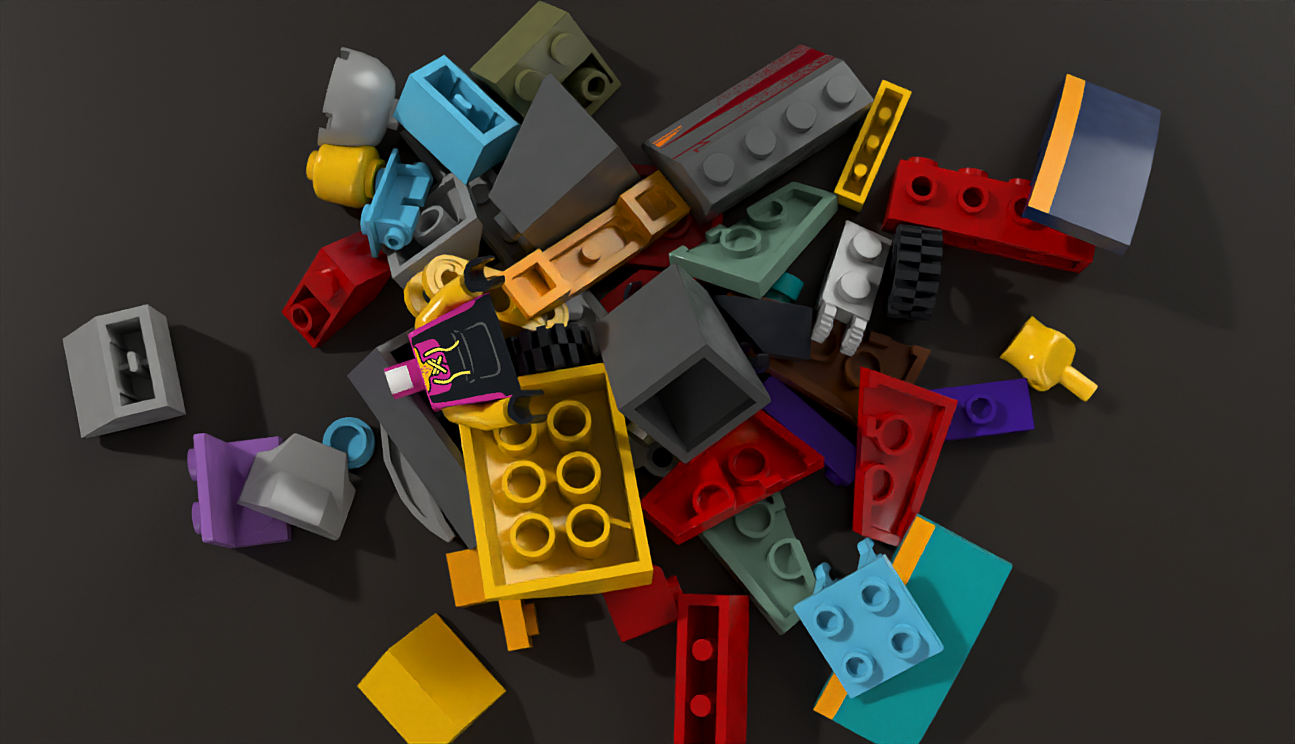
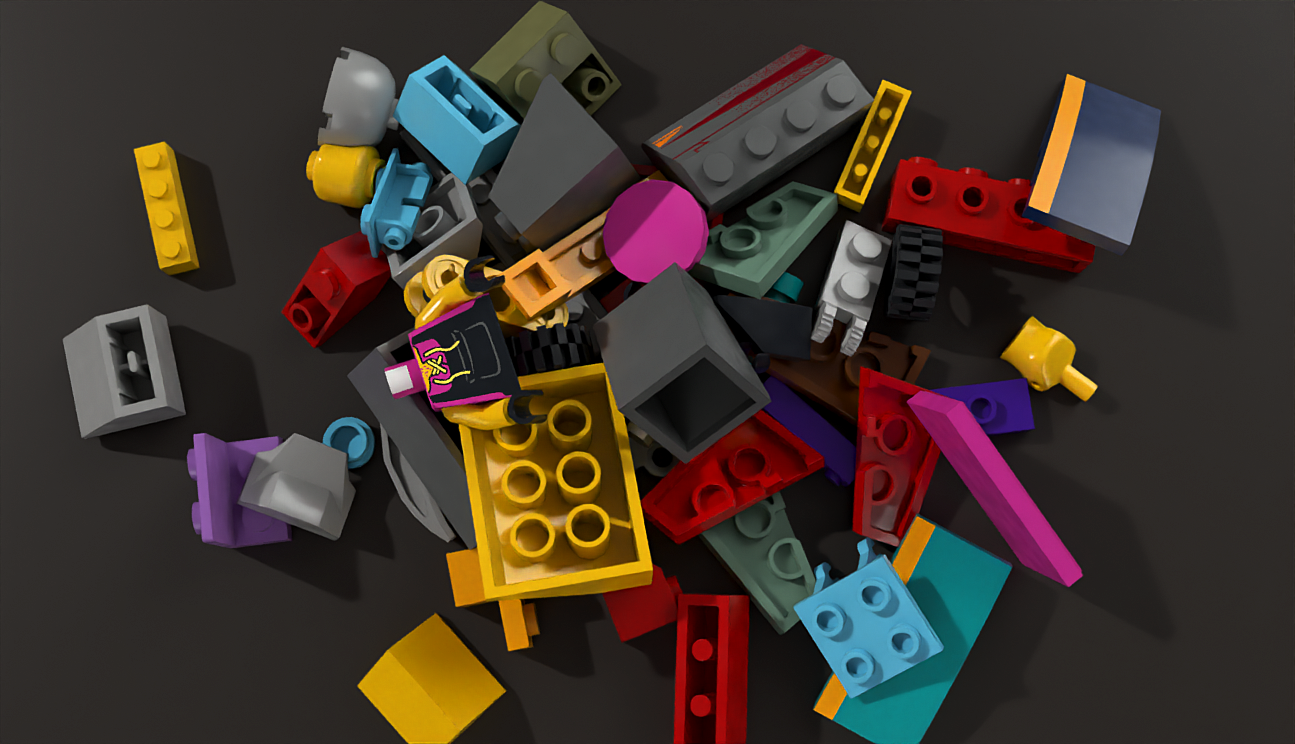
none -> yellow piece [134,141,200,276]
none -> dark pink tile [603,179,709,285]
none -> dark pink tile [907,390,1083,587]

